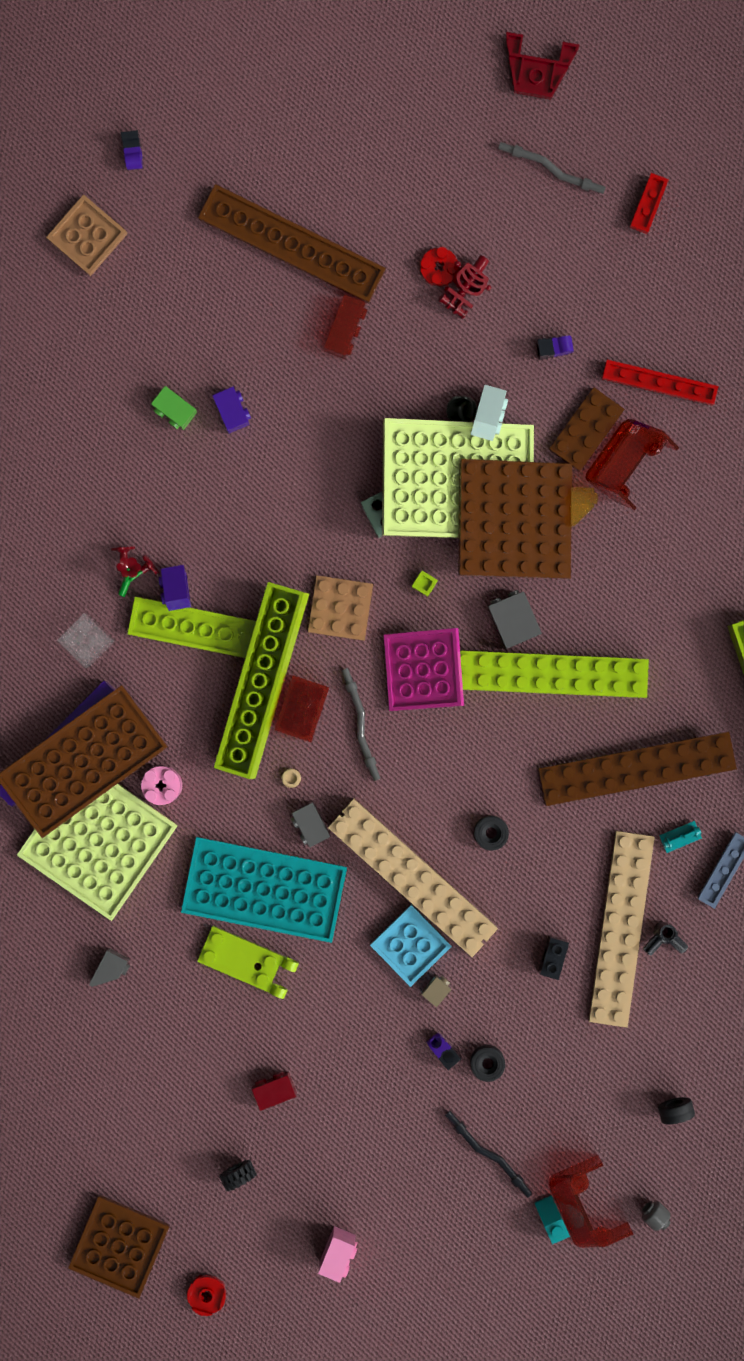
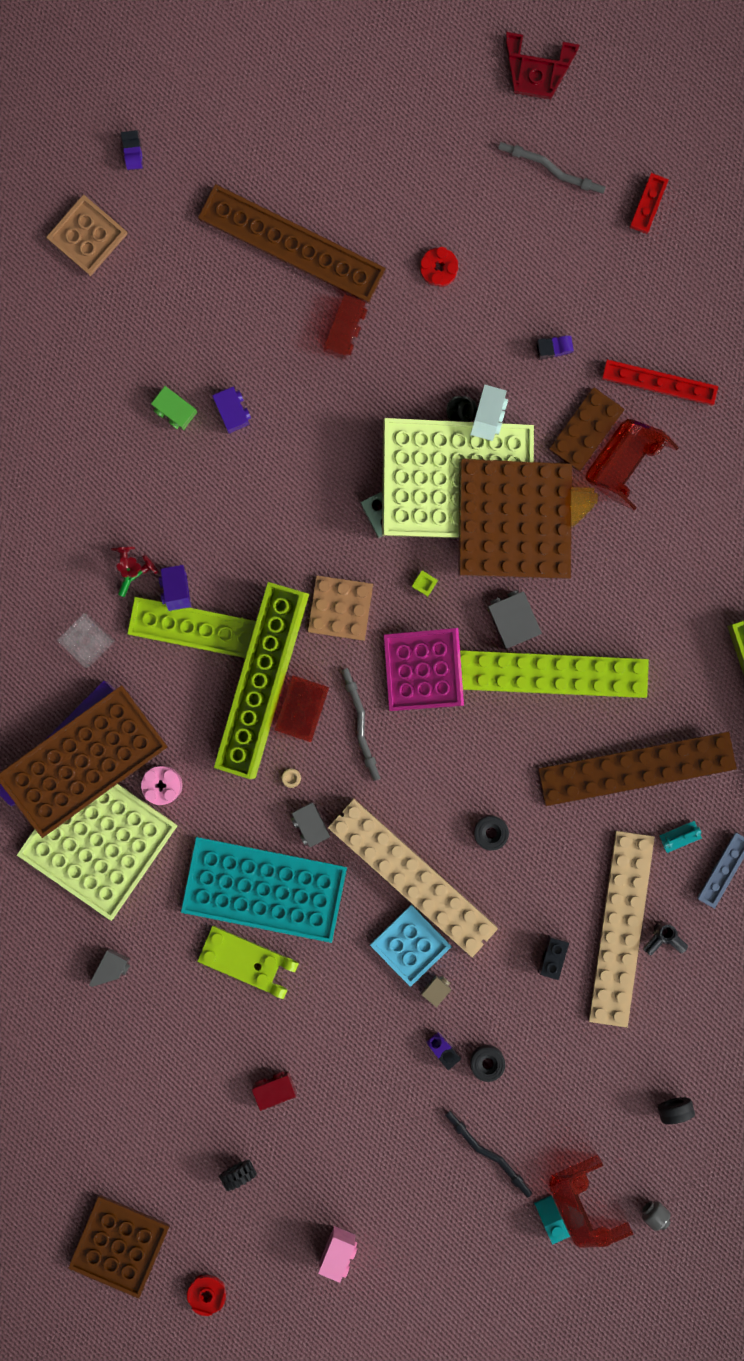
dark red torso [438,255,491,319] -> none

